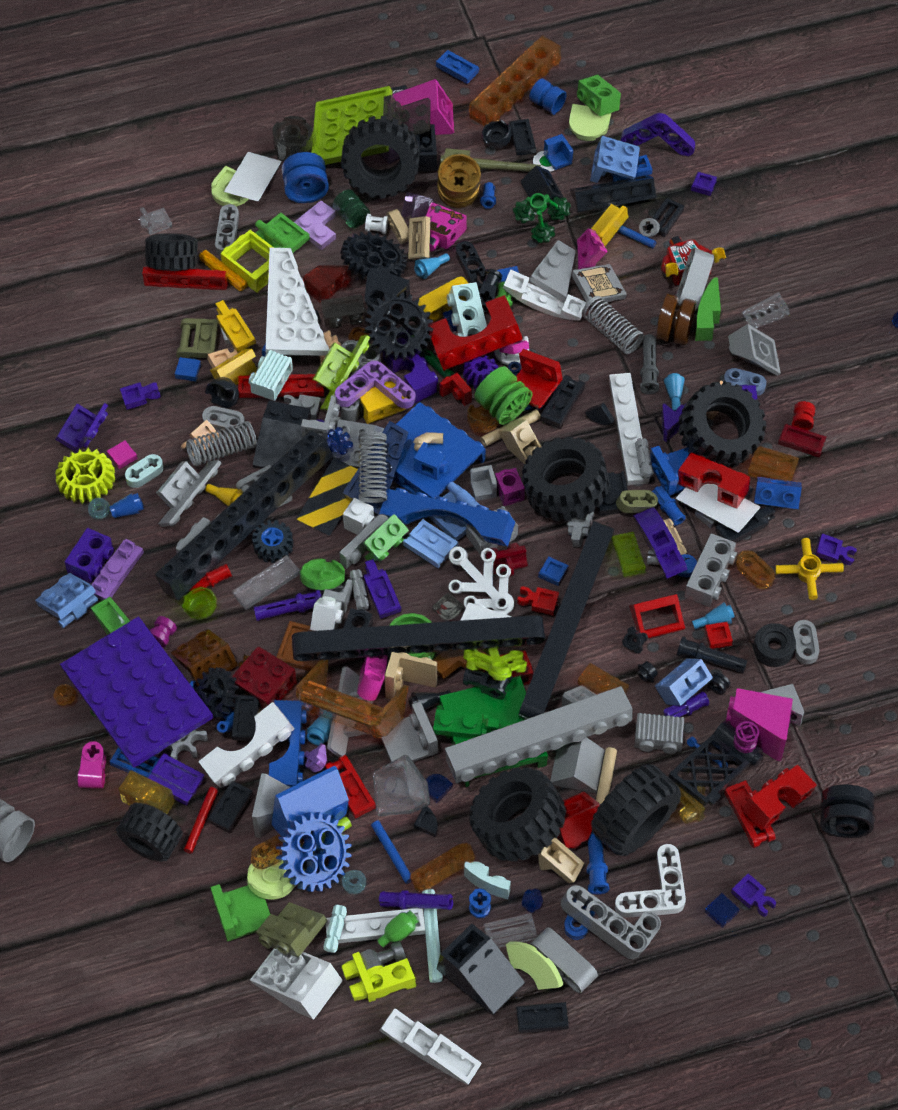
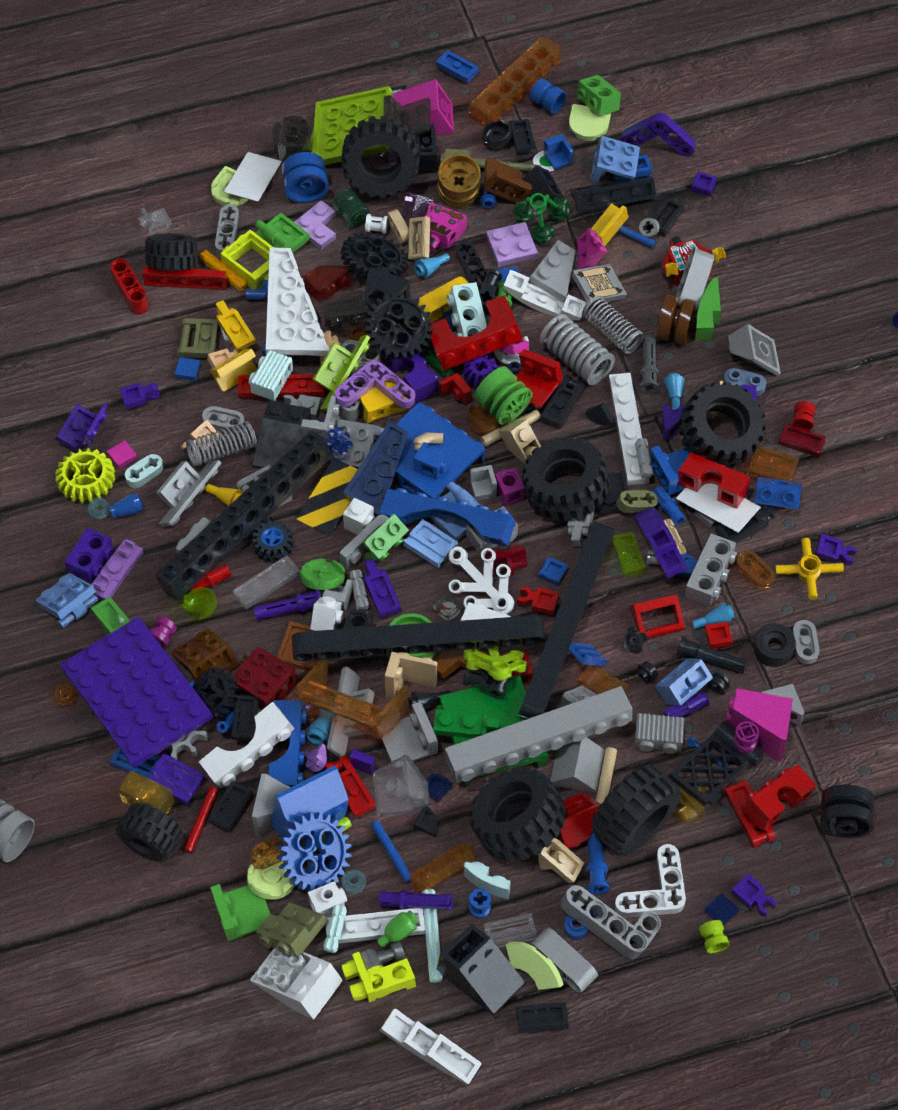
dark pink piece [78,741,106,789] -> none
black hair [205,377,239,409] -> none
dark pink beam [357,656,388,701] -> none
light grey piece [358,431,387,503] -> none
clear blue plate [522,889,543,913] -> none
clear slope [742,292,790,328] -> none
none -> red beam [110,258,148,315]
none -> blue arm [246,280,268,300]
none -> white brick [308,881,347,918]
none -> dark purple tile [350,750,375,775]
none -> reddish brown bracket [484,158,532,203]
none -> lavender plate [486,222,538,267]
none -> light grey piece [539,314,615,386]
none -> blue tile [568,642,608,667]
none -> lime wheel [699,920,730,953]

